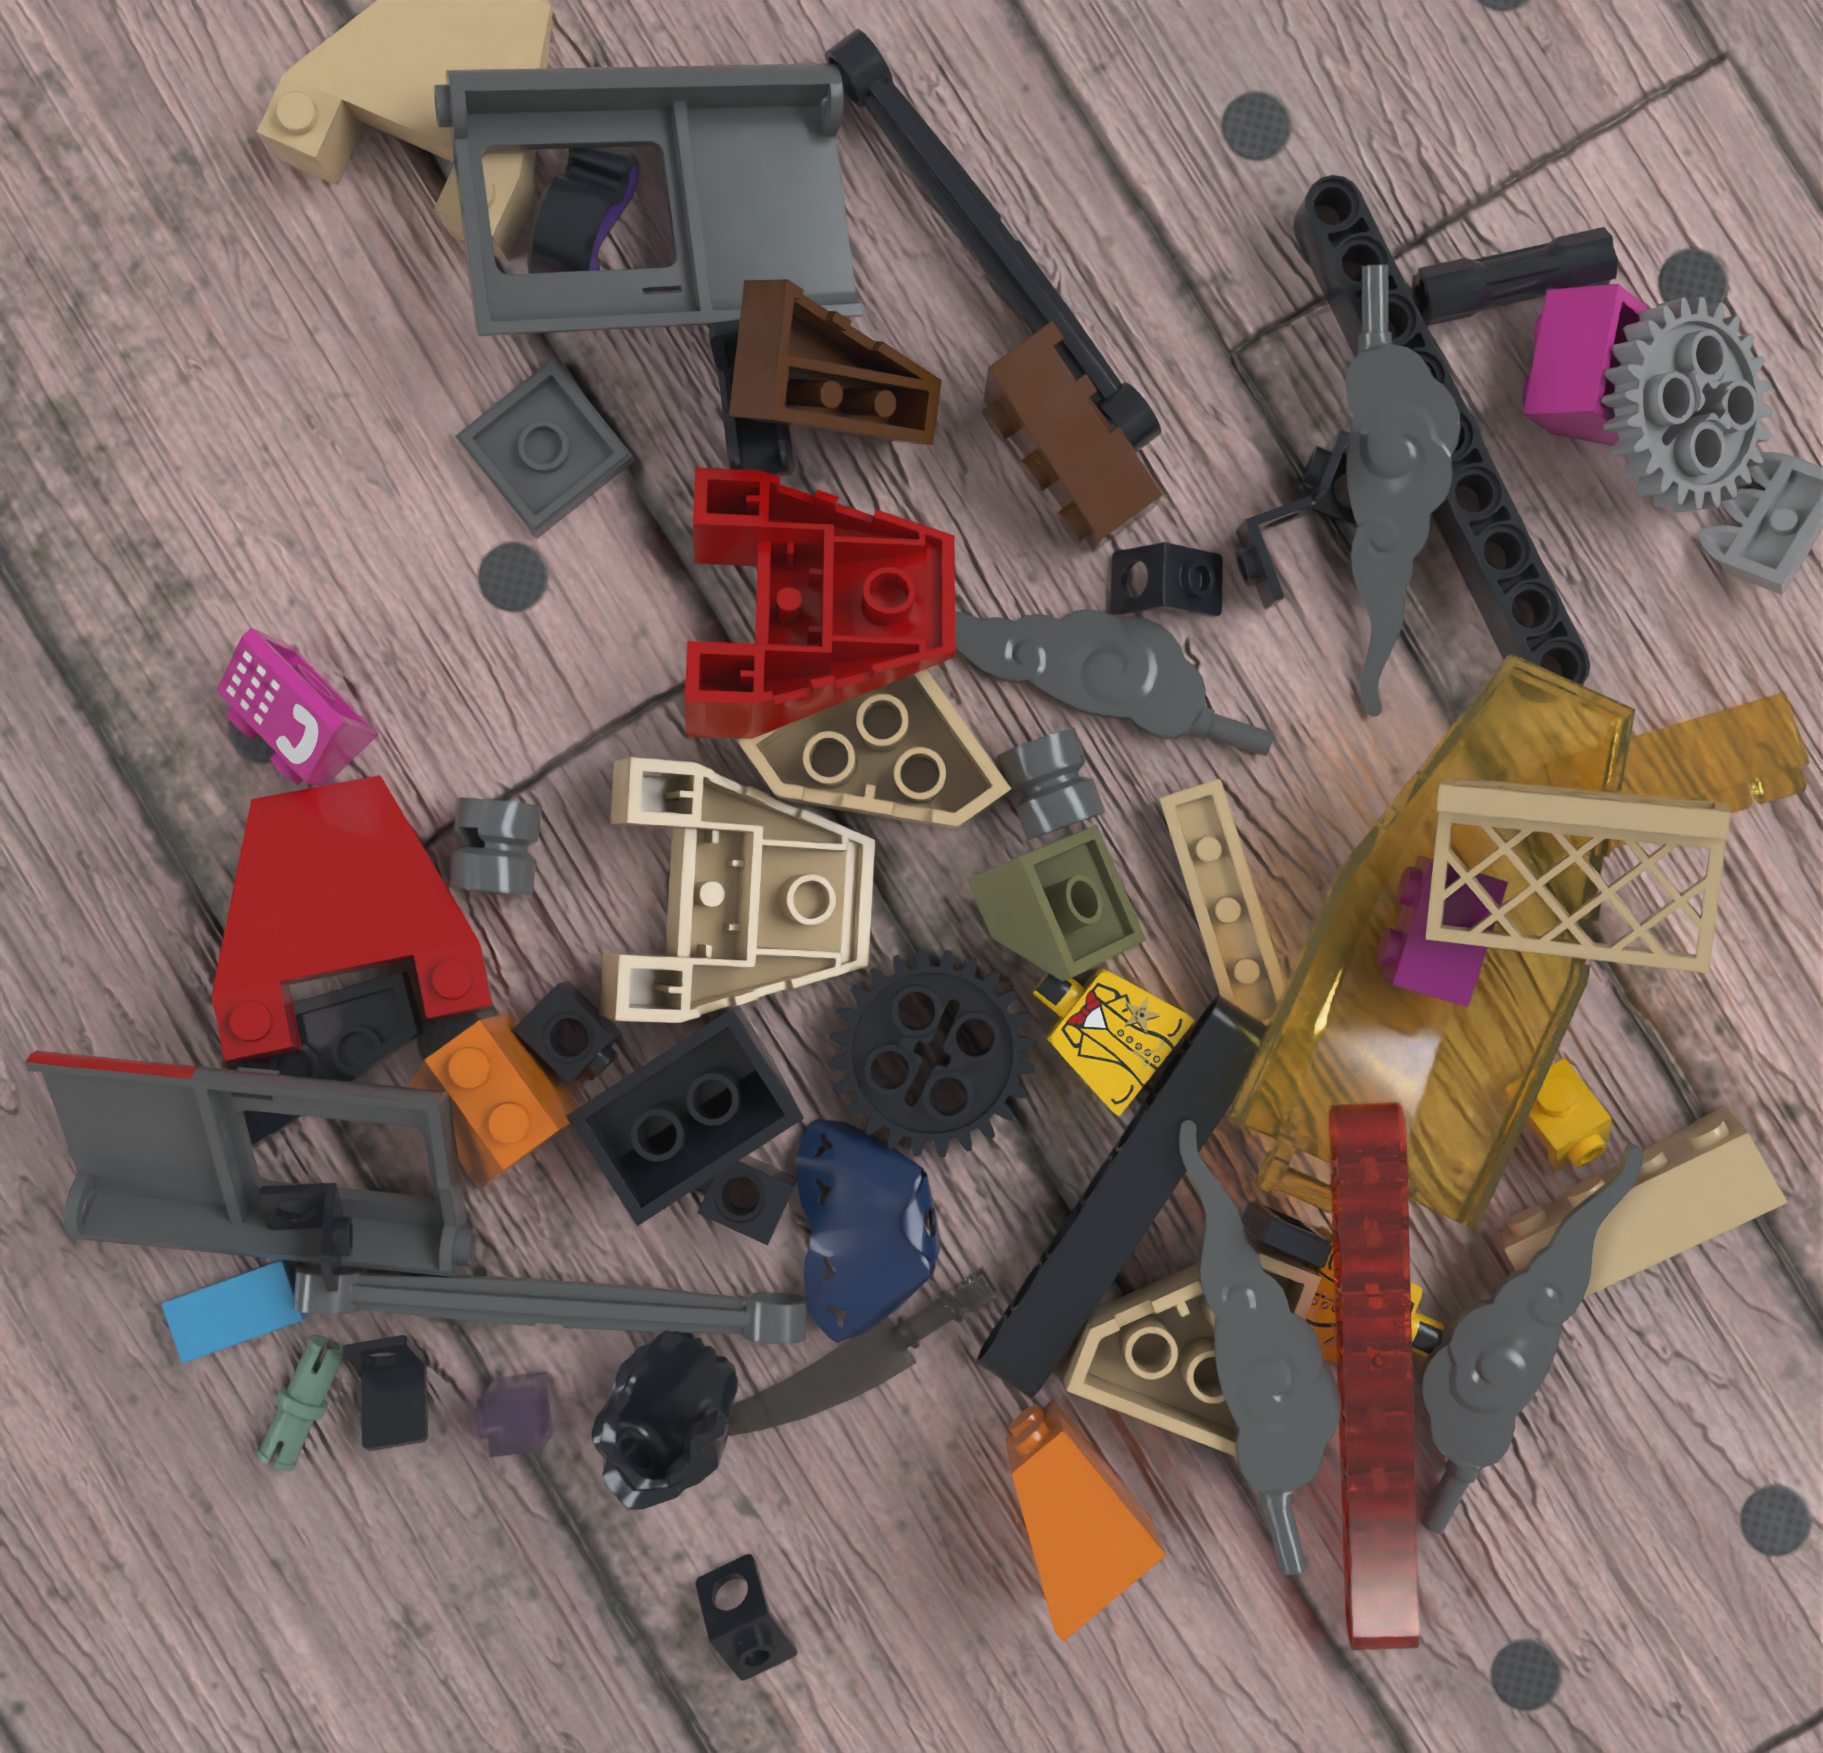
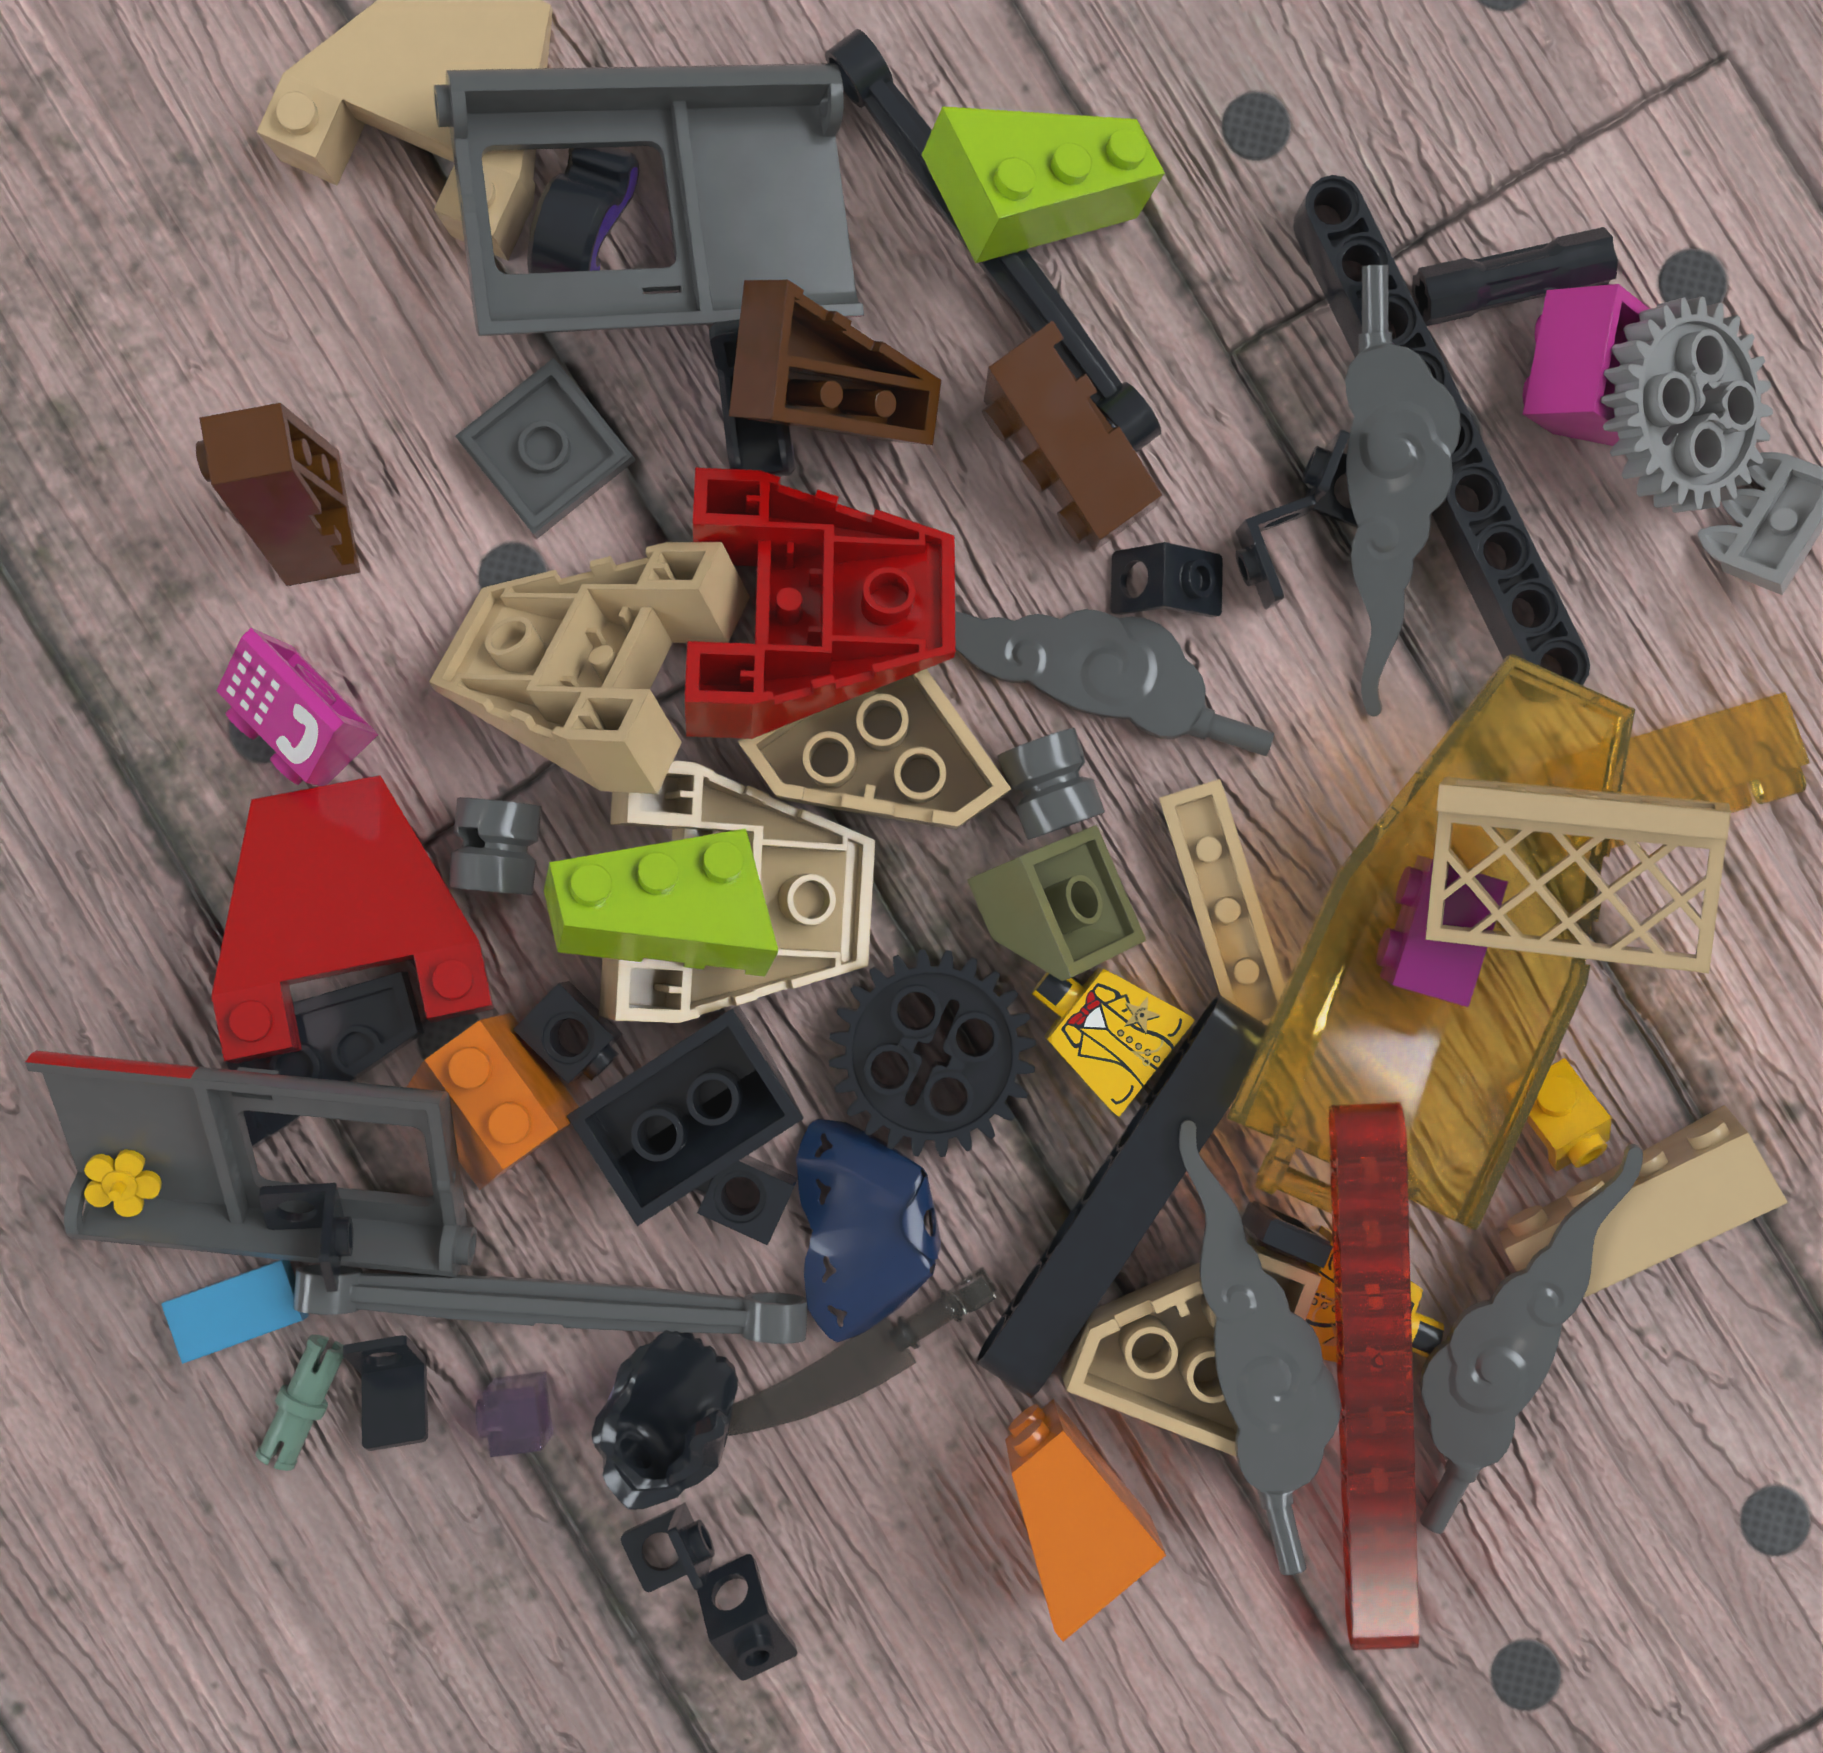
none -> yellow plant [84,1149,162,1217]
none -> reddish brown wedge [196,403,361,586]
none -> tan wedge [429,542,750,794]
none -> lime wedge [544,828,779,977]
none -> black bracket [621,1502,715,1592]
none -> lime wedge [921,106,1165,264]

